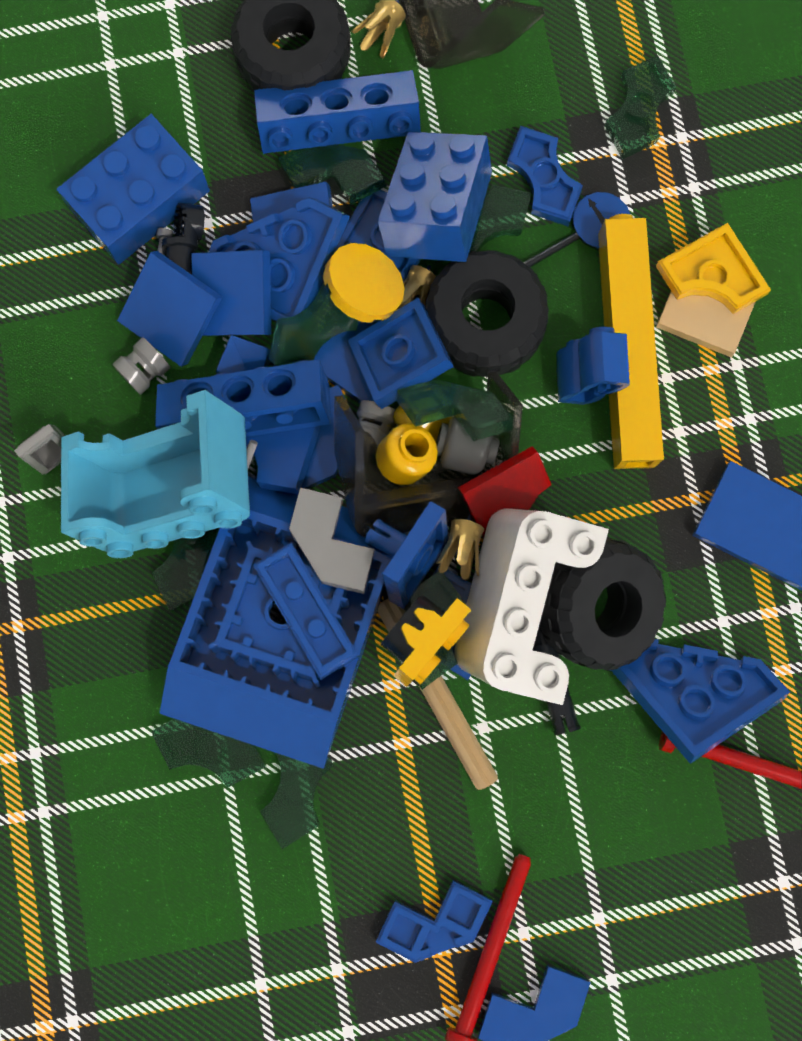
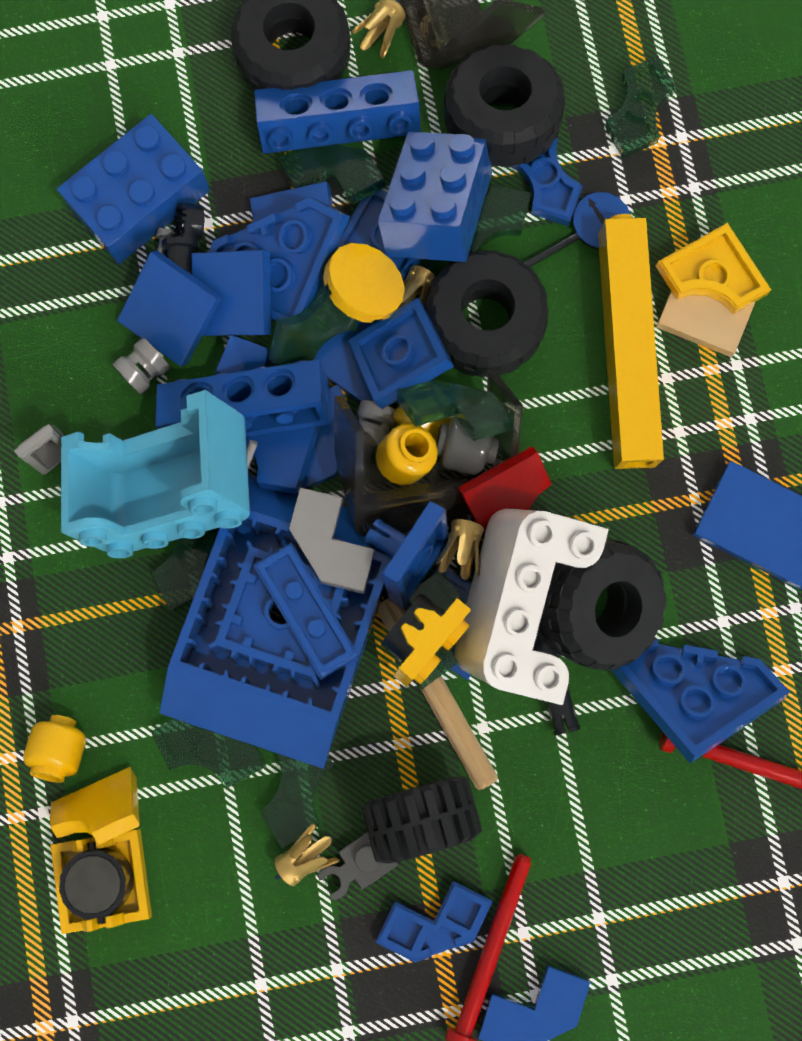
blue brick [556,327,630,405] -> none
none -> yellow head [23,715,86,783]
none -> yellow tile [50,767,140,844]
none -> piece [50,829,152,934]
none -> pearl gold piece [274,822,340,886]
none -> dark grey plate [317,832,399,900]
none -> black tyre [361,776,483,864]
none -> black tyre [444,44,565,167]

